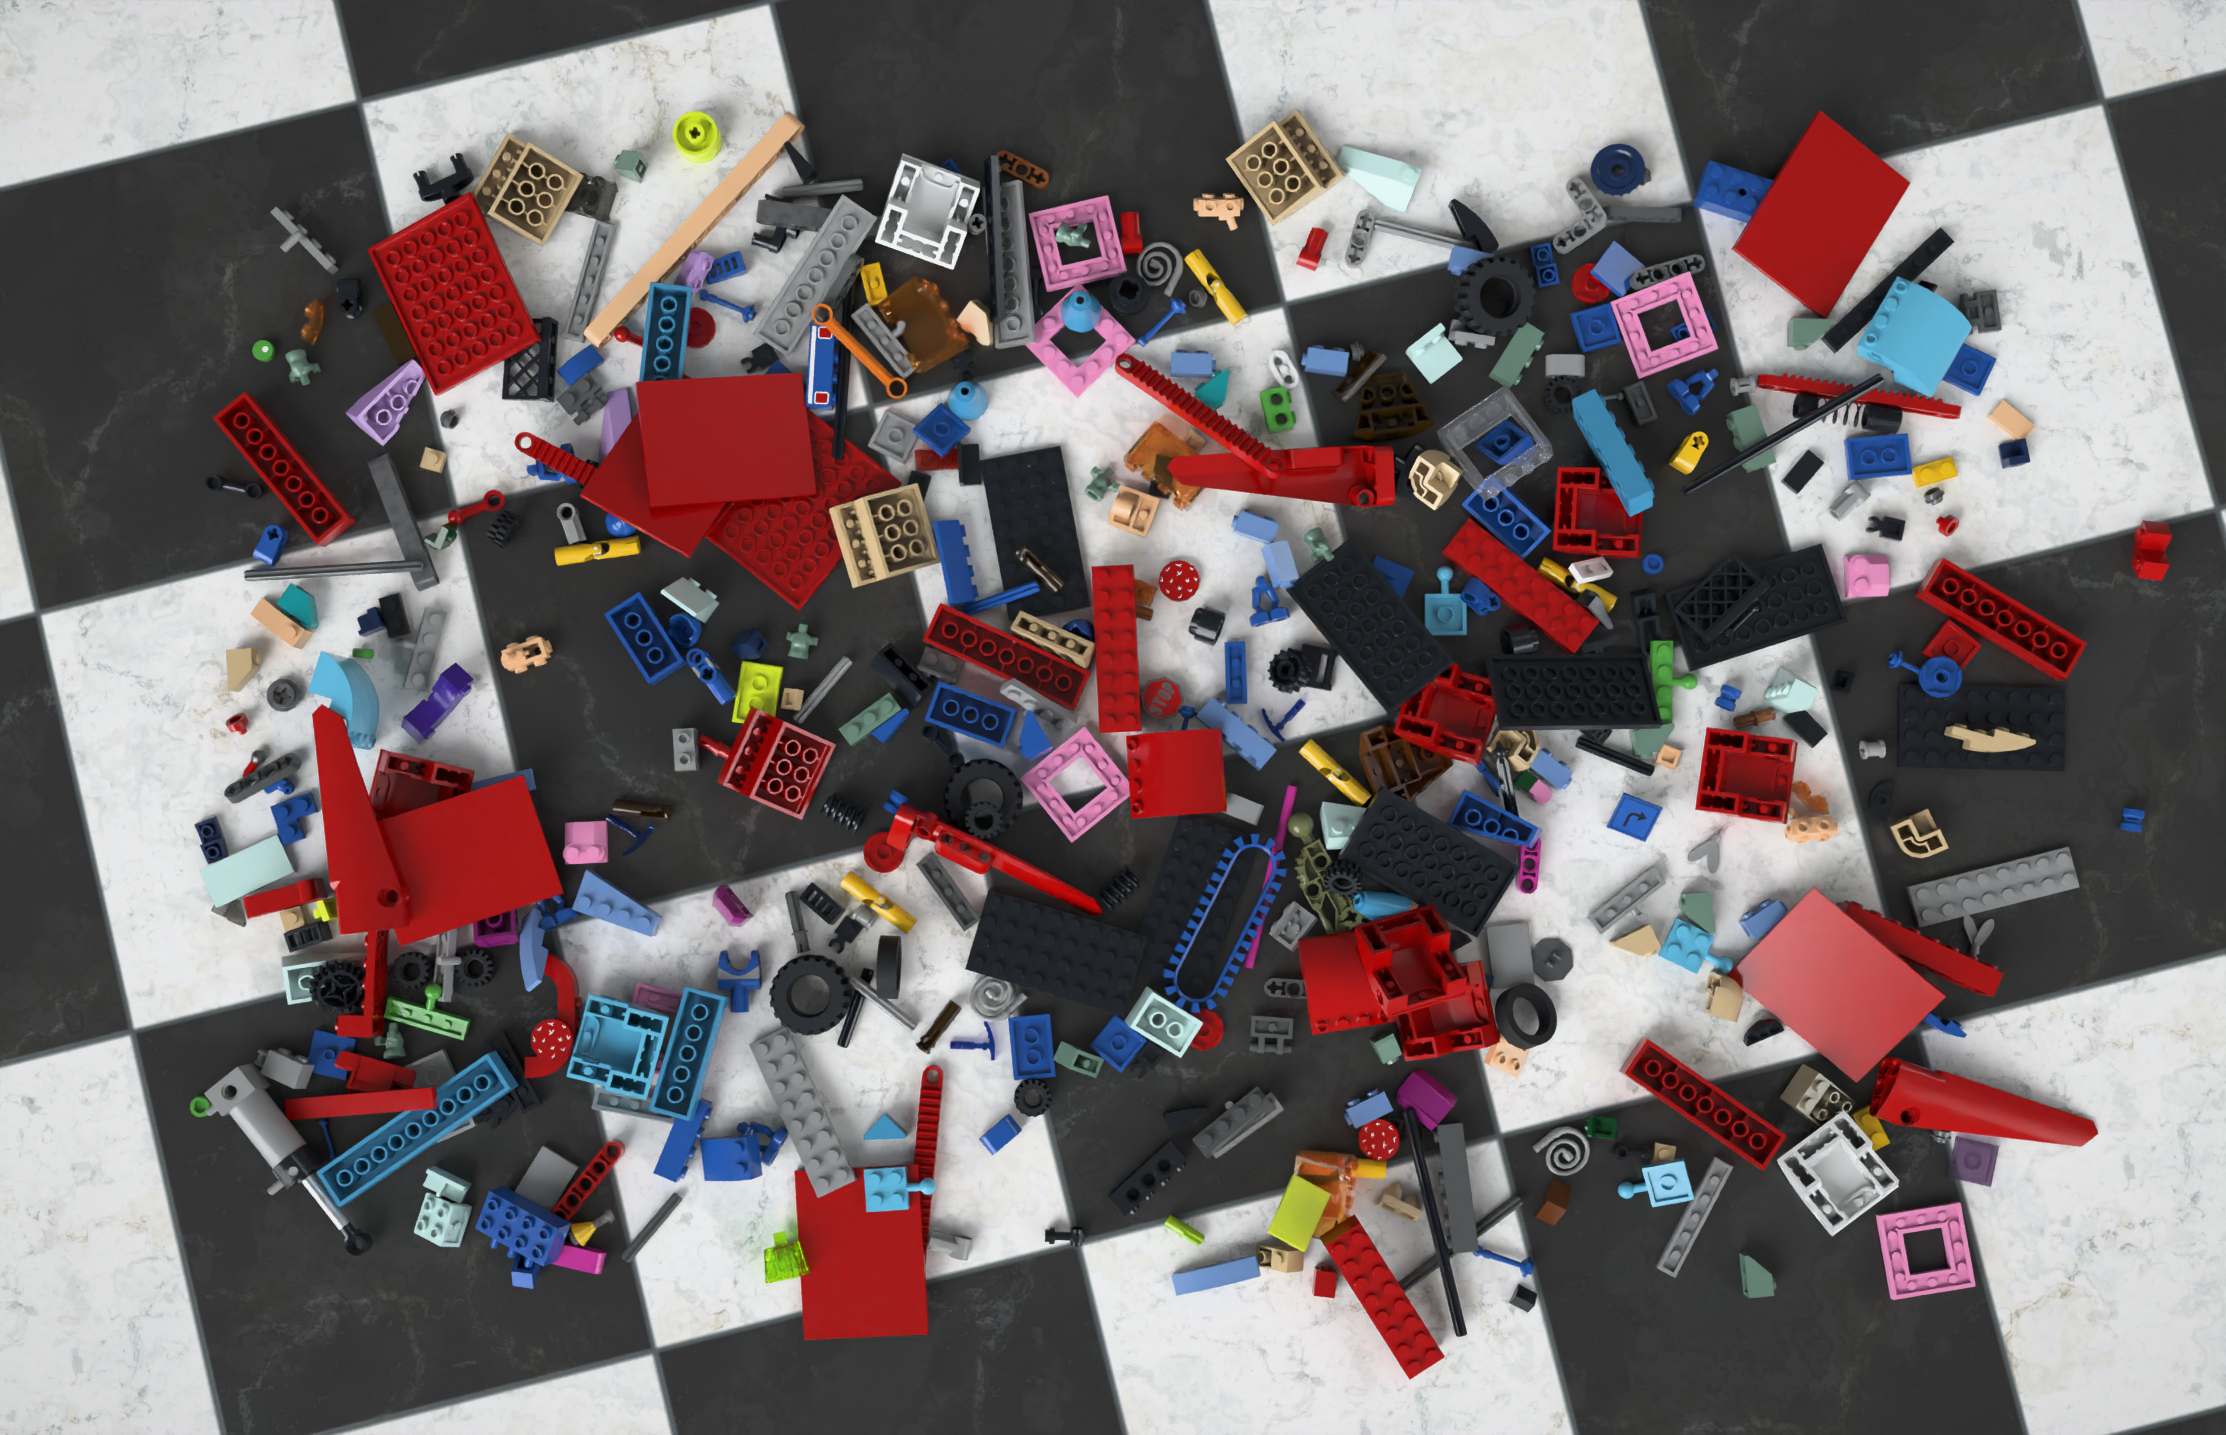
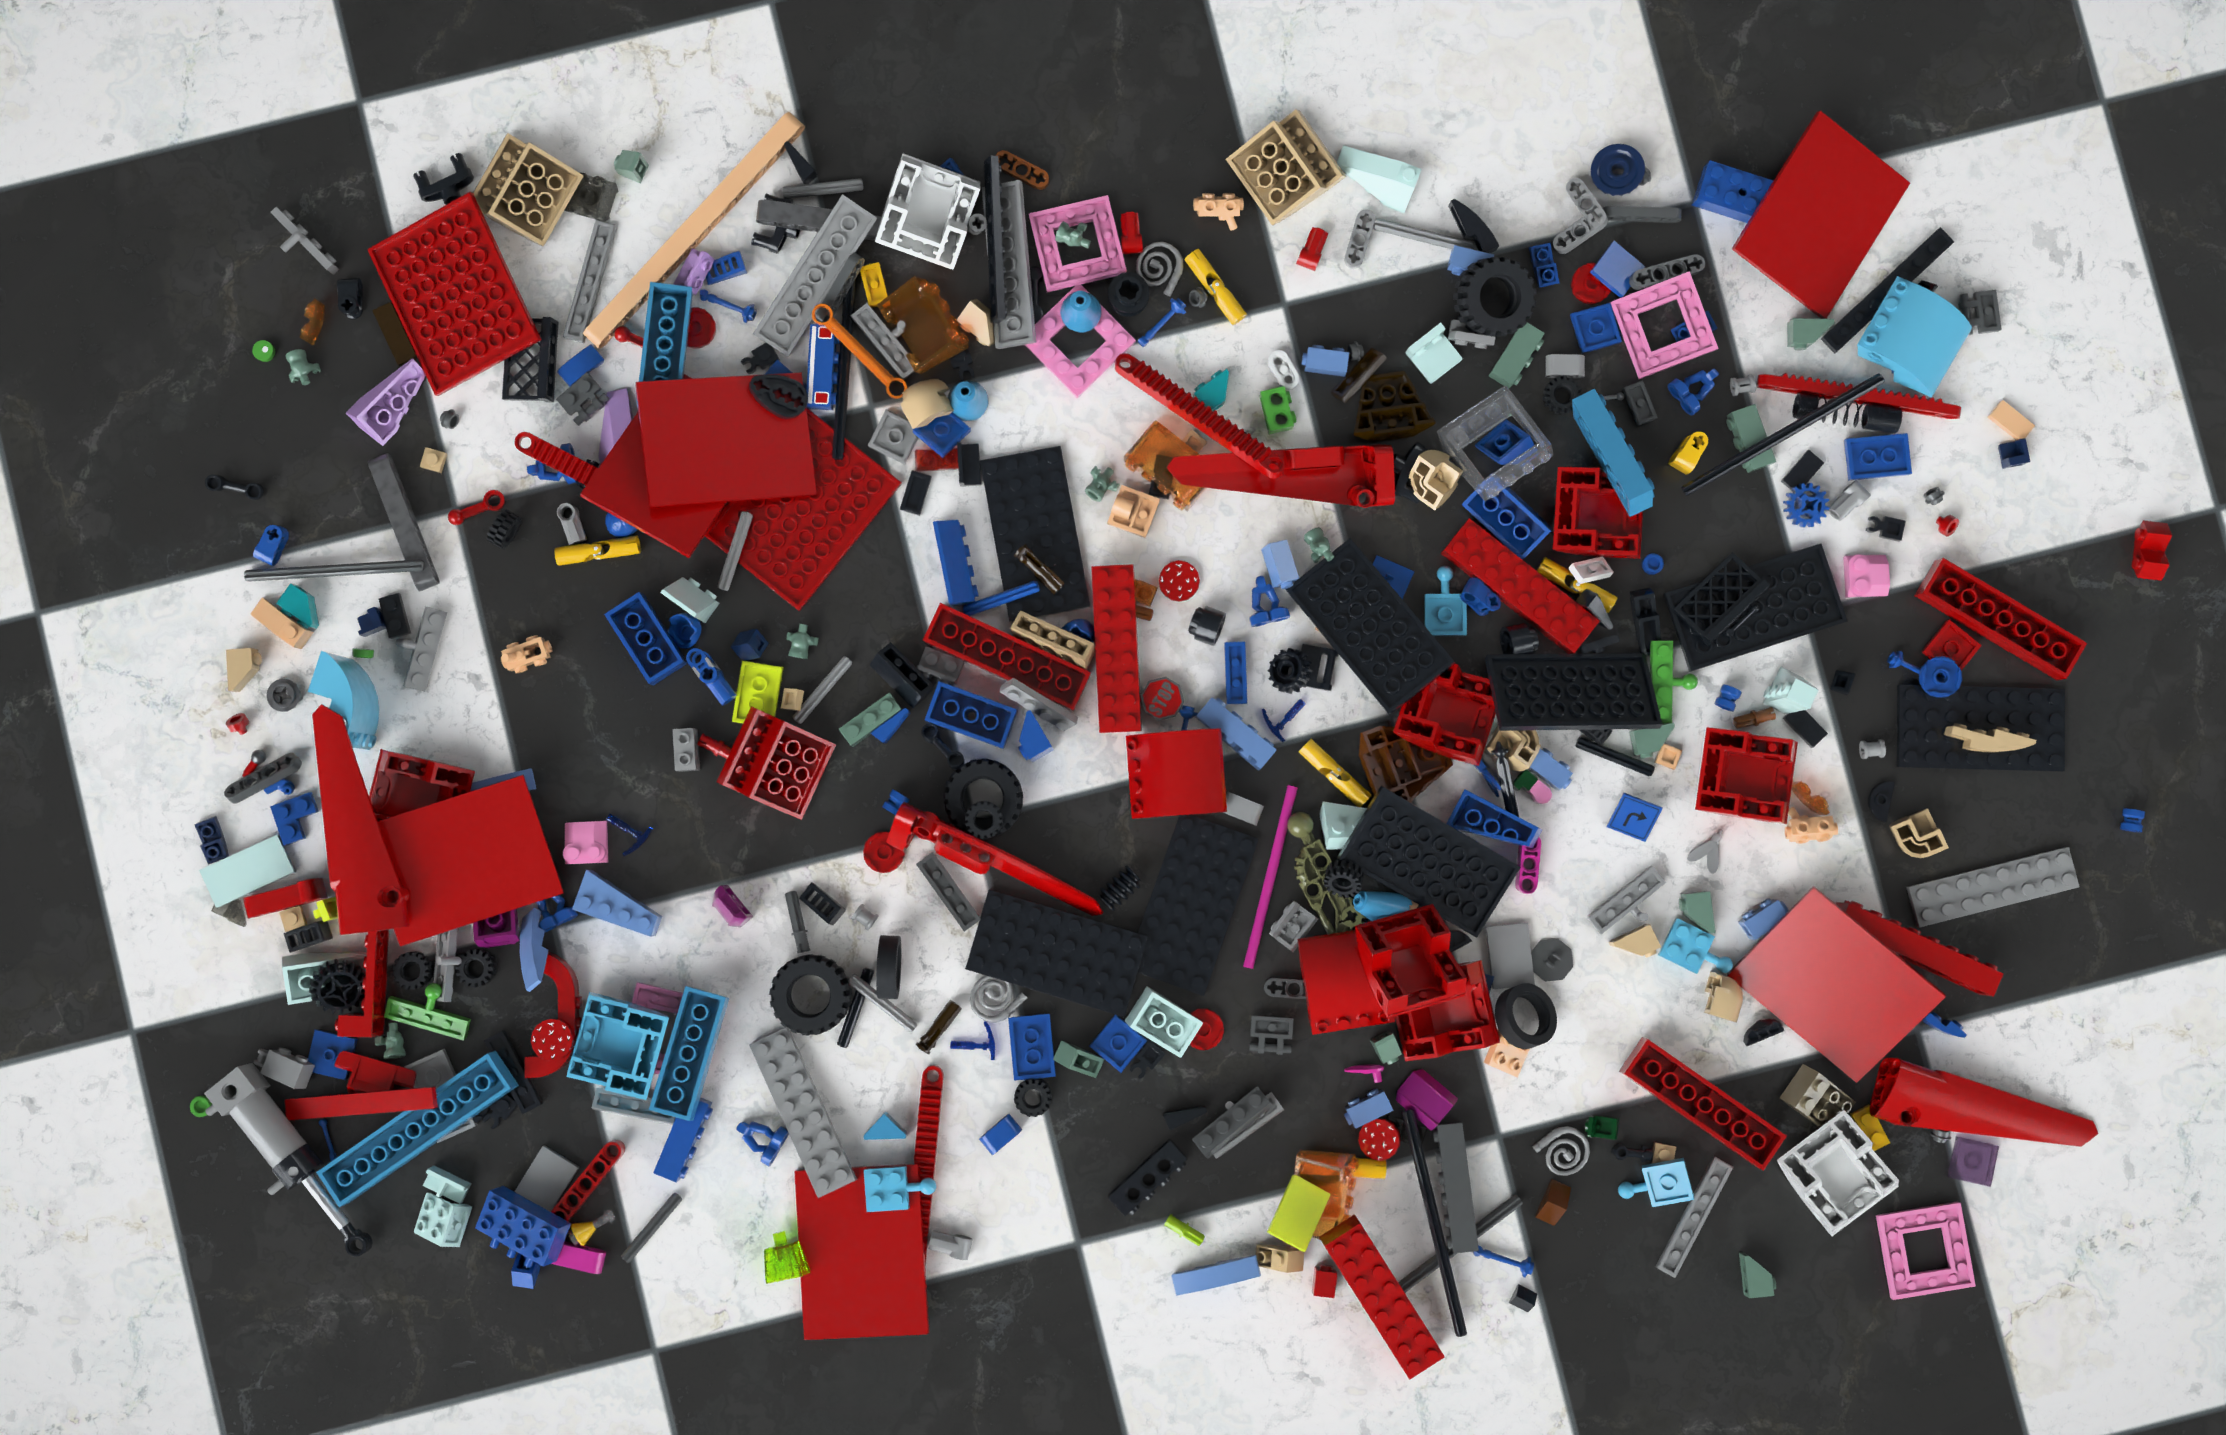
red brick [213,392,356,547] -> none
dark purple brick [401,662,474,743] -> none
bracket [423,522,458,551] -> none
dark brown piece [612,799,672,821] -> none
neon yellow wheel [673,111,722,164] -> none
blue slope [700,1133,763,1181] -> none
blue connector [717,950,762,1013] -> none
black piece [820,793,866,834] -> none
black plate [828,915,864,954] -> none
tan slope [829,483,941,588] -> none
yellow piece [840,871,918,935] -> none
bright pink plate [1020,727,1130,843] -> none
black bar [1045,1227,1084,1247] -> none
blue piece [1163,833,1287,1013] -> none
medium blue brick [1170,349,1216,378] -> none
medium blue brick [1231,510,1279,544] -> none
tan tile [1376,1181,1423,1223] -> none
yellow plate [1912,457,1958,489] -> none
blue tile [1942,343,1996,396] -> none
light grey piece [1962,915,1994,957] -> none
none -> light grey axle [717,511,753,591]
none -> black piece [749,374,808,419]
none -> tan brick [900,379,954,429]
none -> dark pink bar [1344,1064,1384,1083]
none -> blue gear [1783,483,1830,528]

